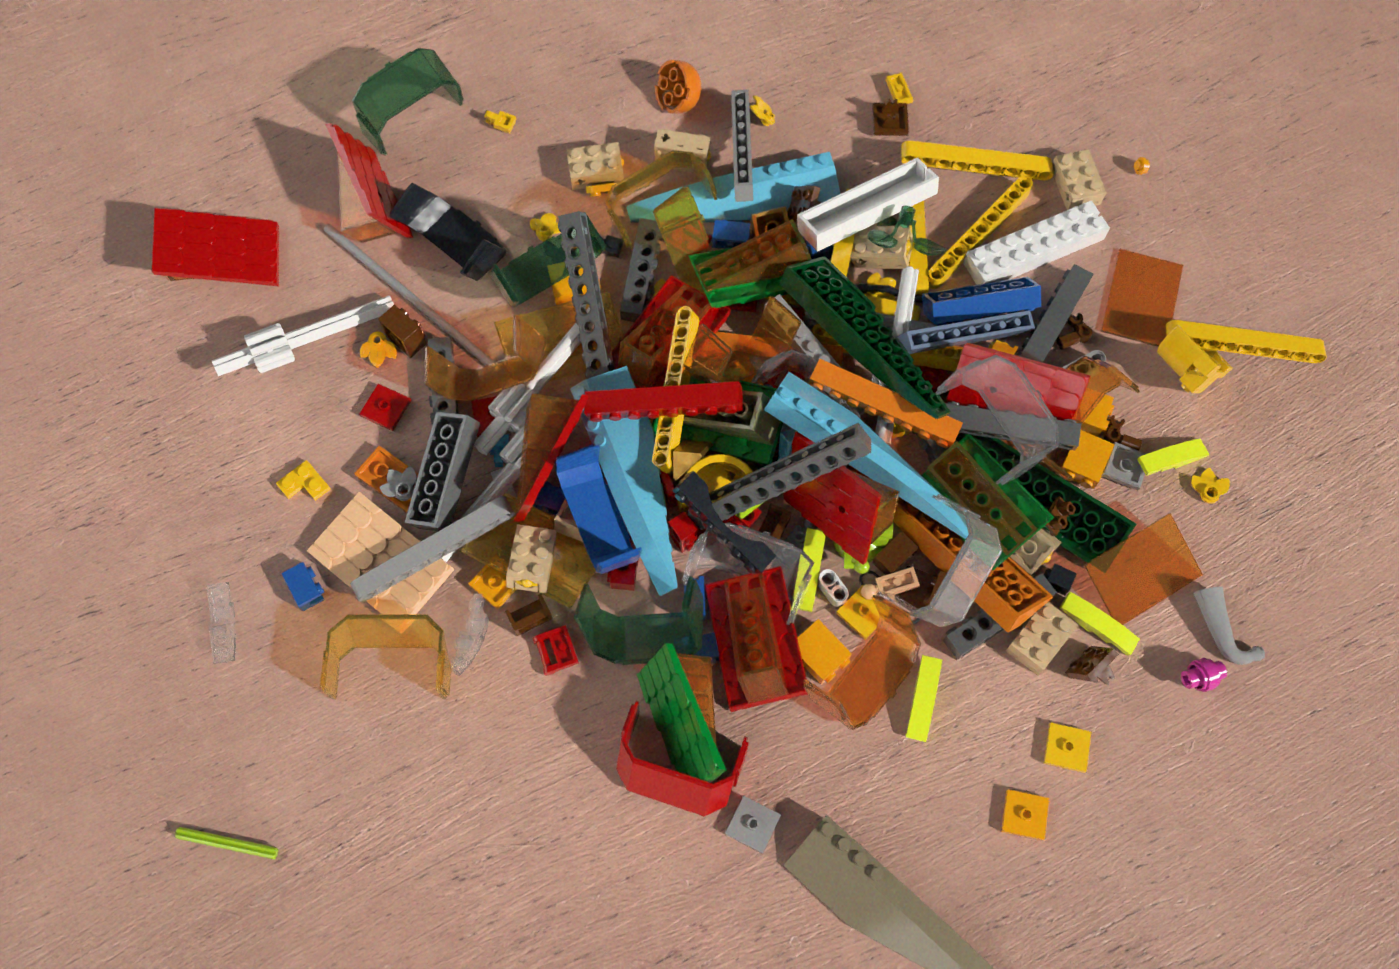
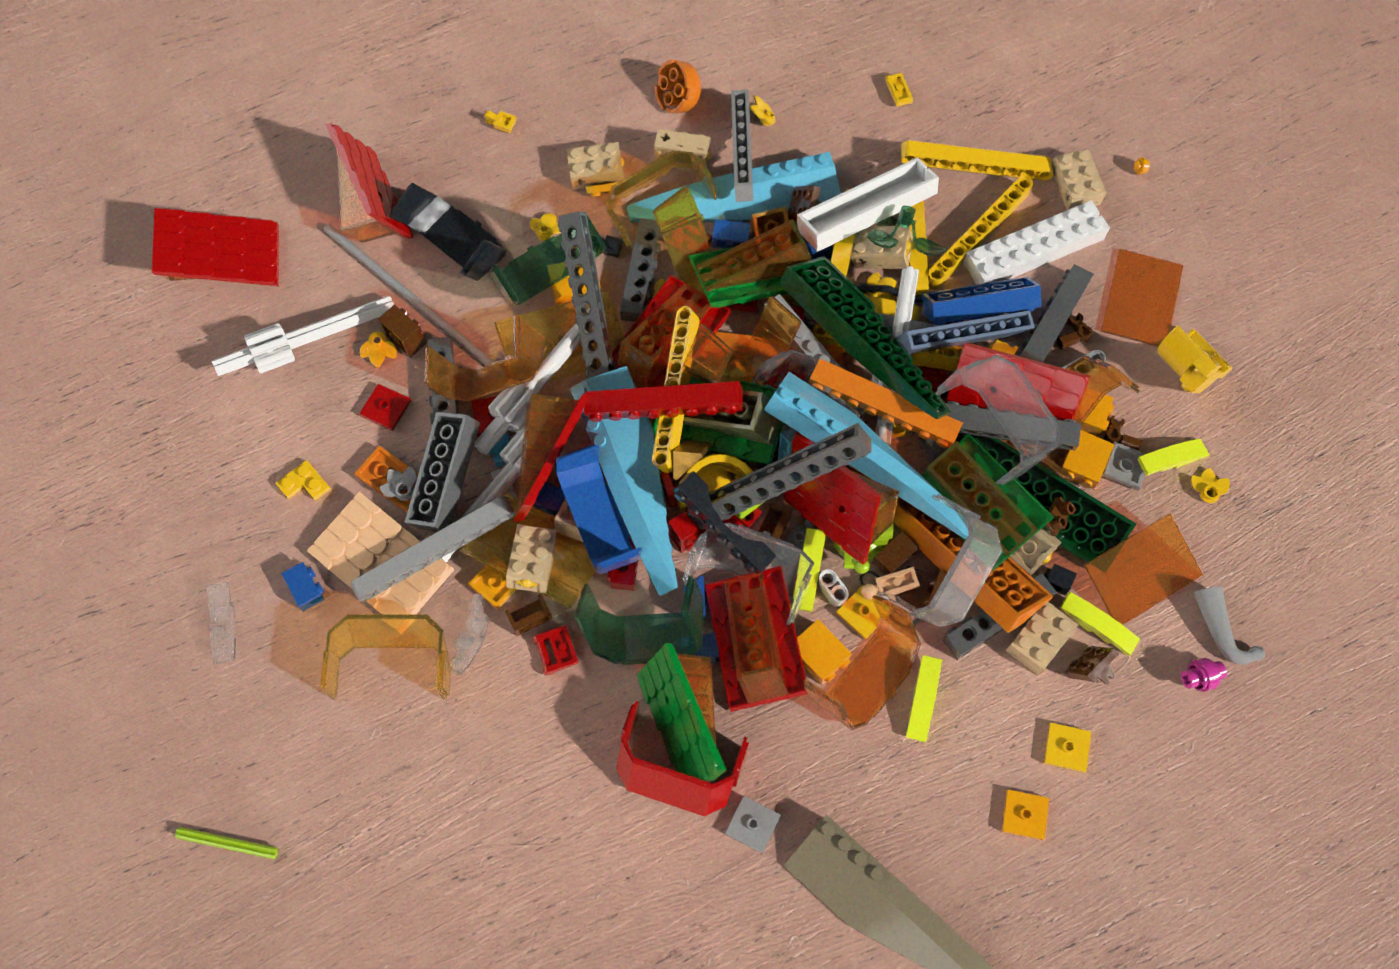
clear green piece [352,48,464,155] -> none
reddish brown plate [872,99,909,136] -> none
yellow beam [1165,320,1327,363] -> none

